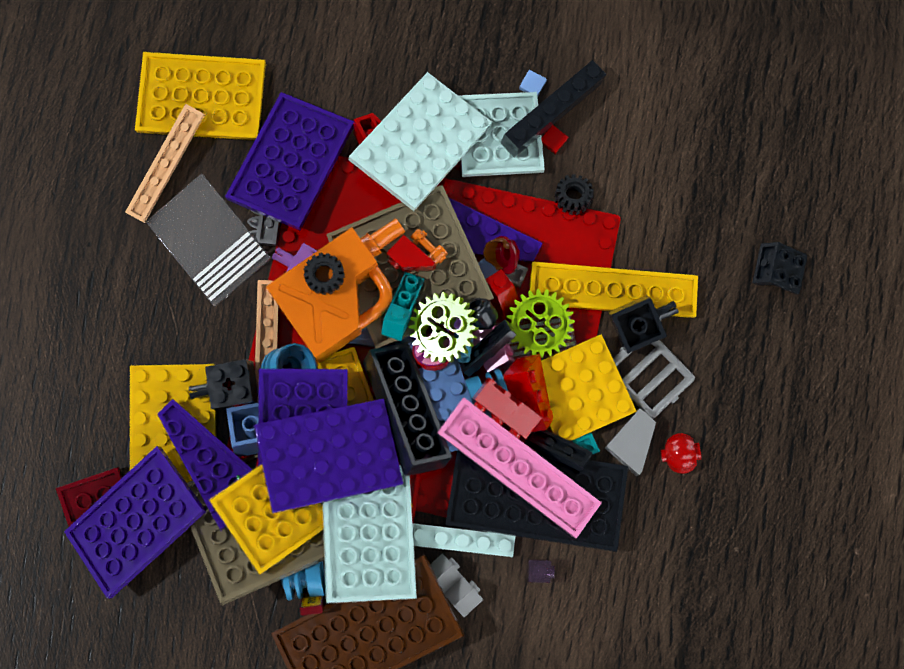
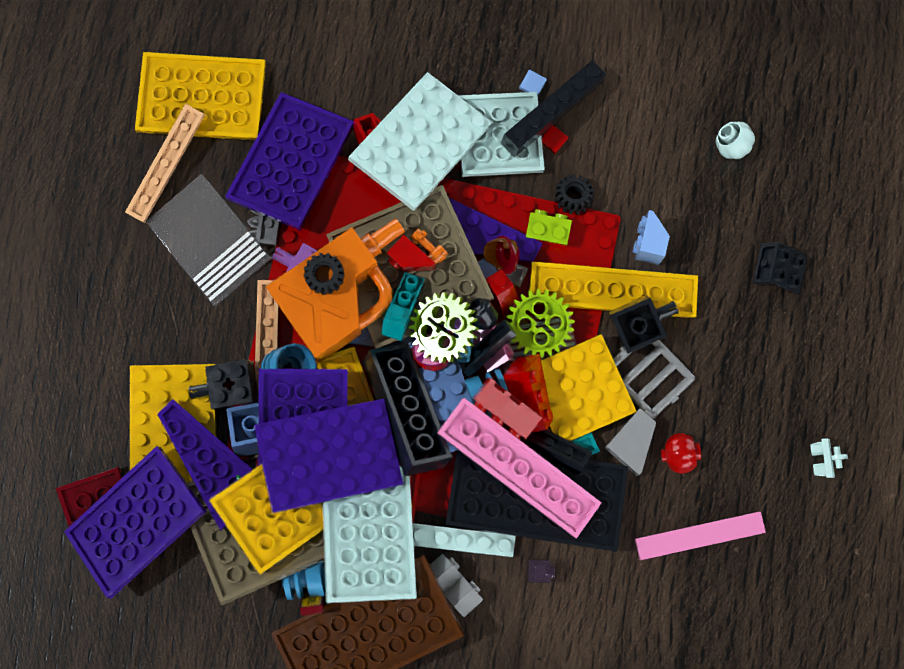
none -> lime bracket [526,210,572,245]
none -> light blue slope [633,210,670,265]
none -> bright pink tile [635,511,766,560]
none -> light aqua plant [716,121,755,159]
none -> light aqua hips [811,439,848,478]

